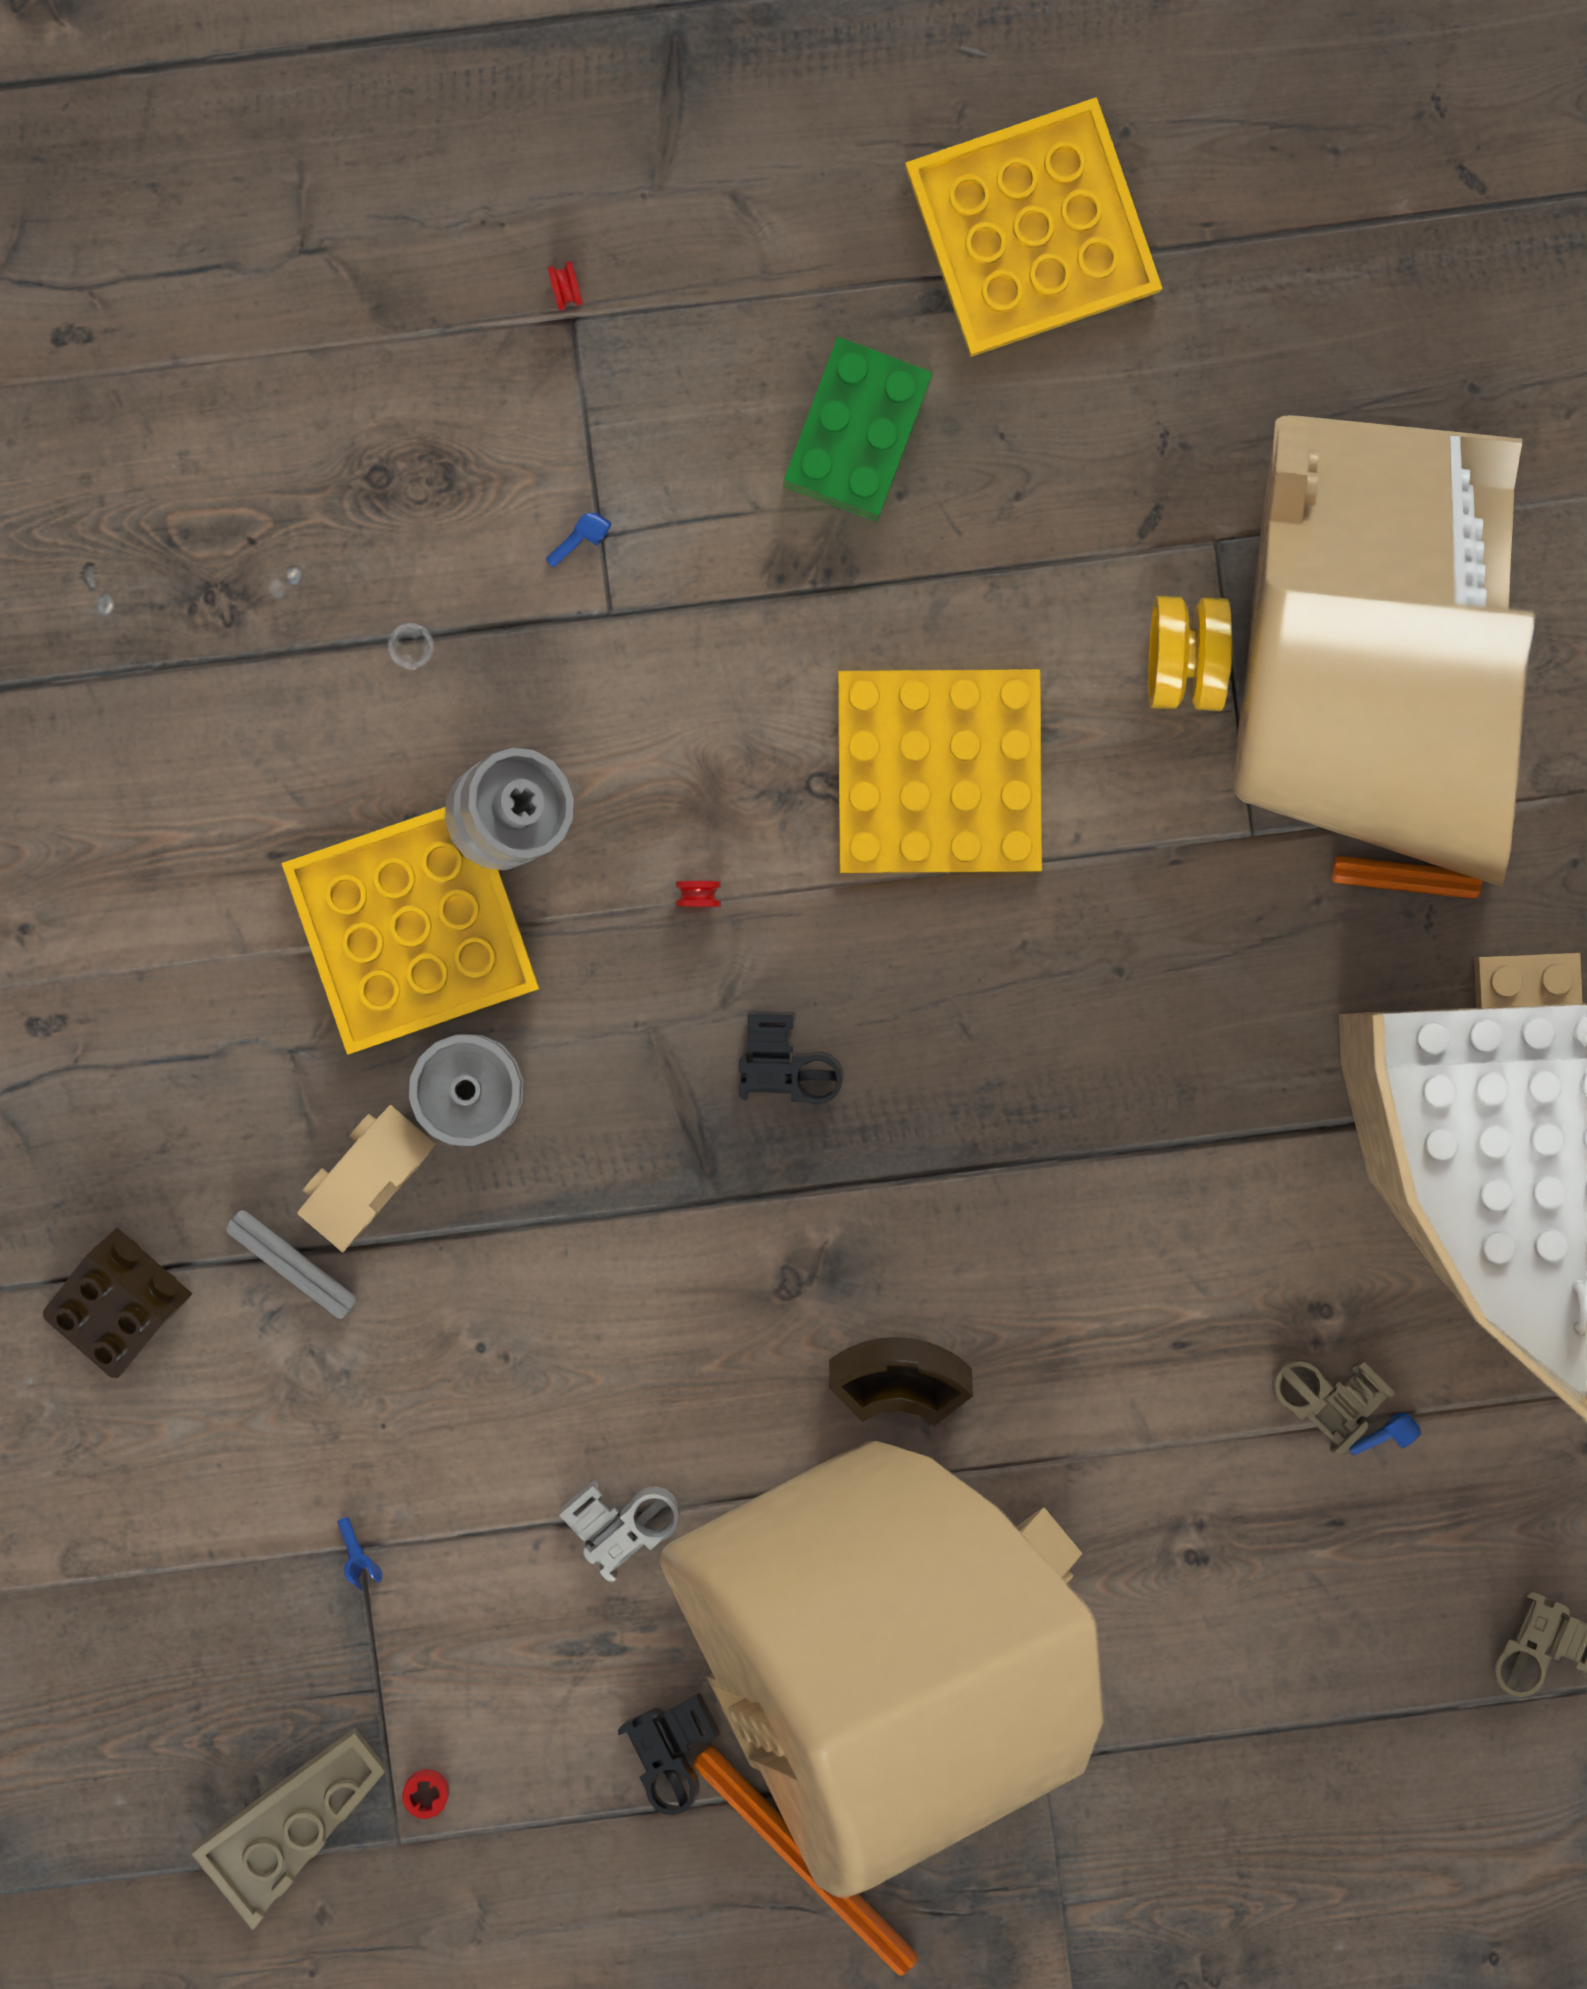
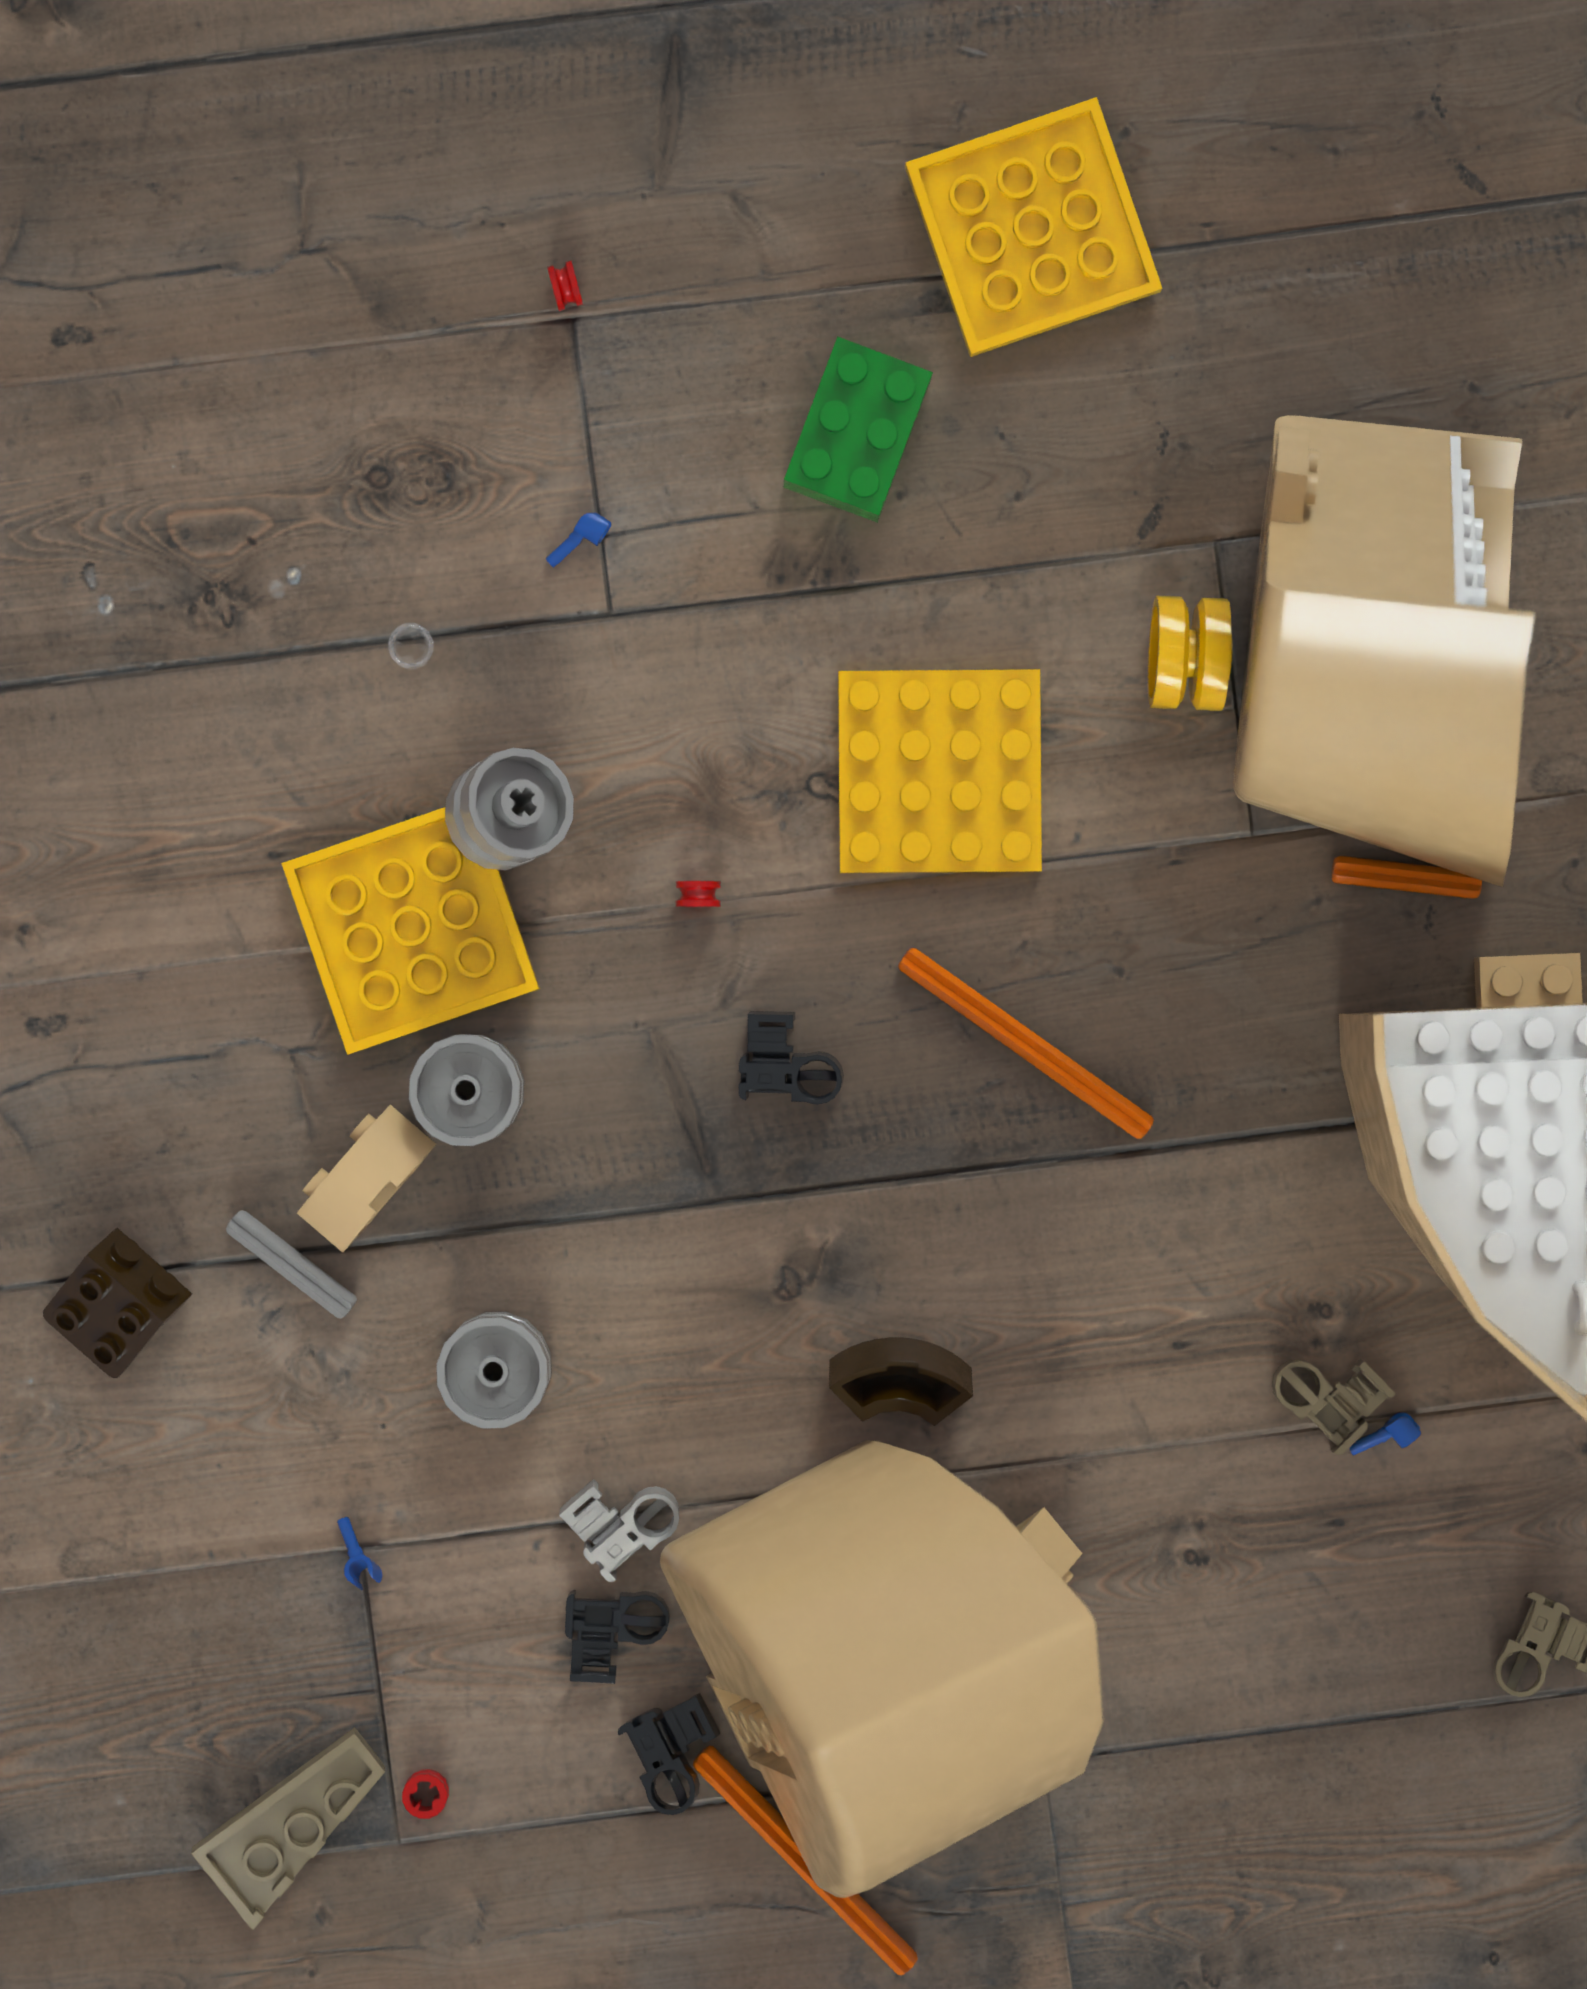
none -> light grey wheel [437,1312,552,1429]
none -> black piece [565,1590,670,1684]
none -> orange axle [898,948,1154,1139]

